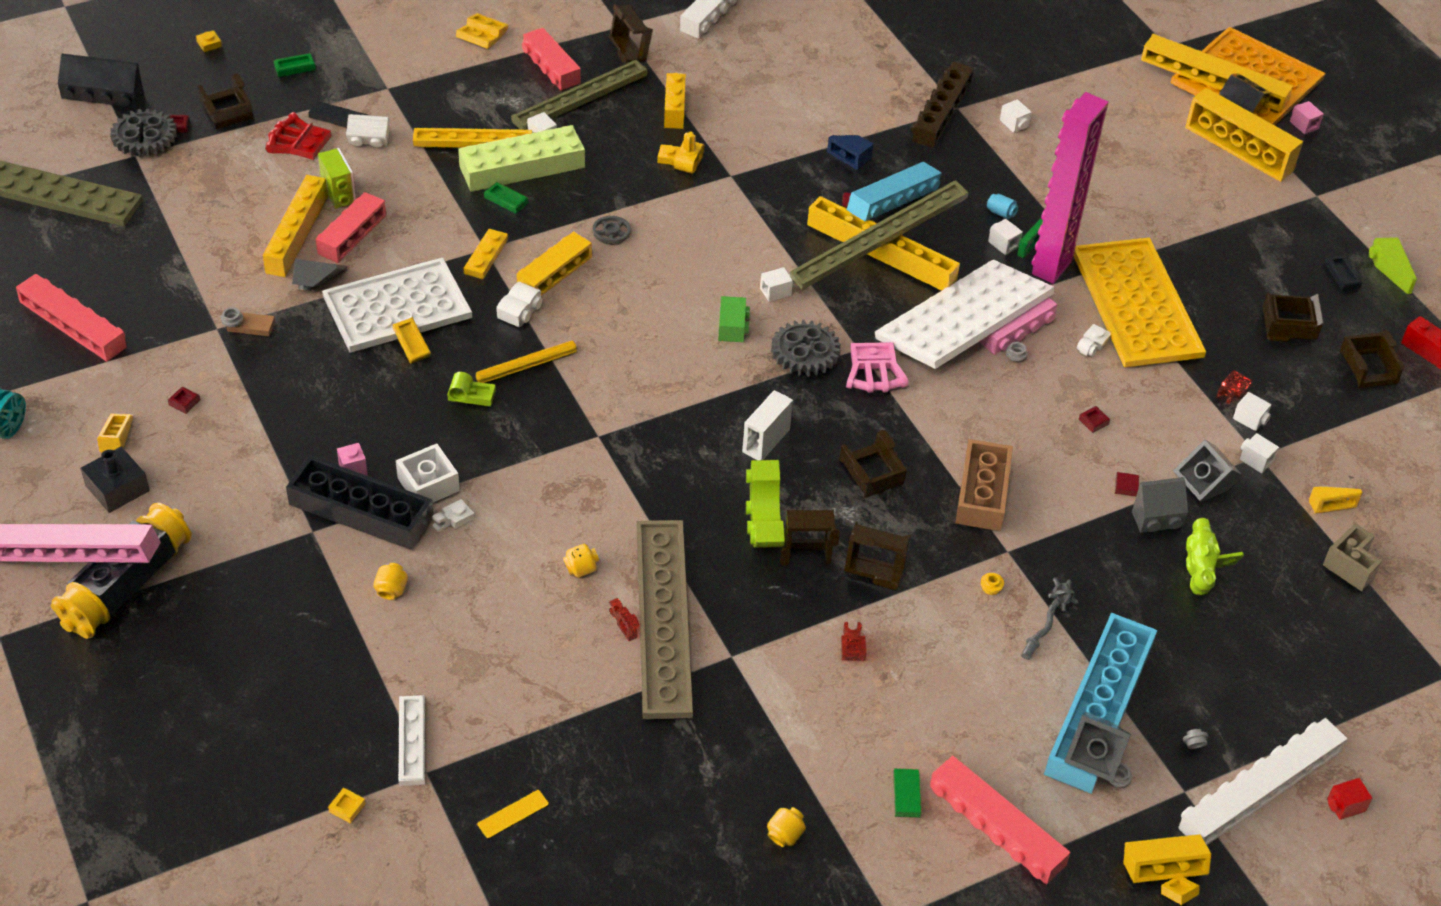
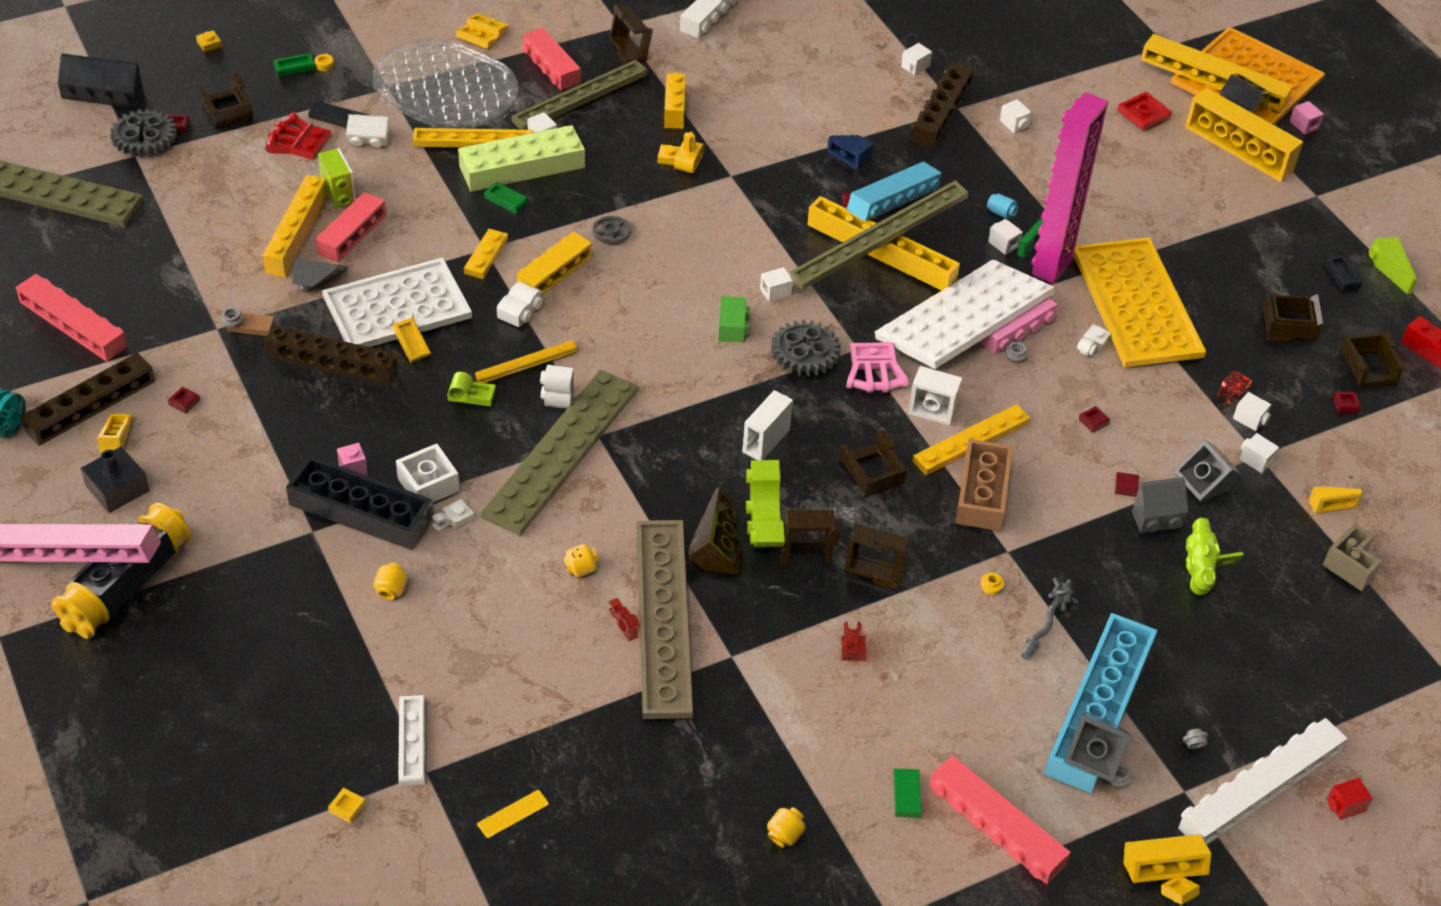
none -> dark brown brick [20,352,155,446]
none -> dark brown brick [265,325,398,386]
none -> yellow tile [315,54,334,71]
none -> clear tile [372,39,518,129]
none -> olive plate [481,369,638,536]
none -> white brick [540,365,574,409]
none -> dark brown wedge [688,487,742,574]
none -> white brick [901,43,932,76]
none -> white brick [908,366,962,425]
none -> yellow plate [913,404,1031,475]
none -> red plate [1117,91,1172,131]
none -> dark red tile [1333,392,1361,413]

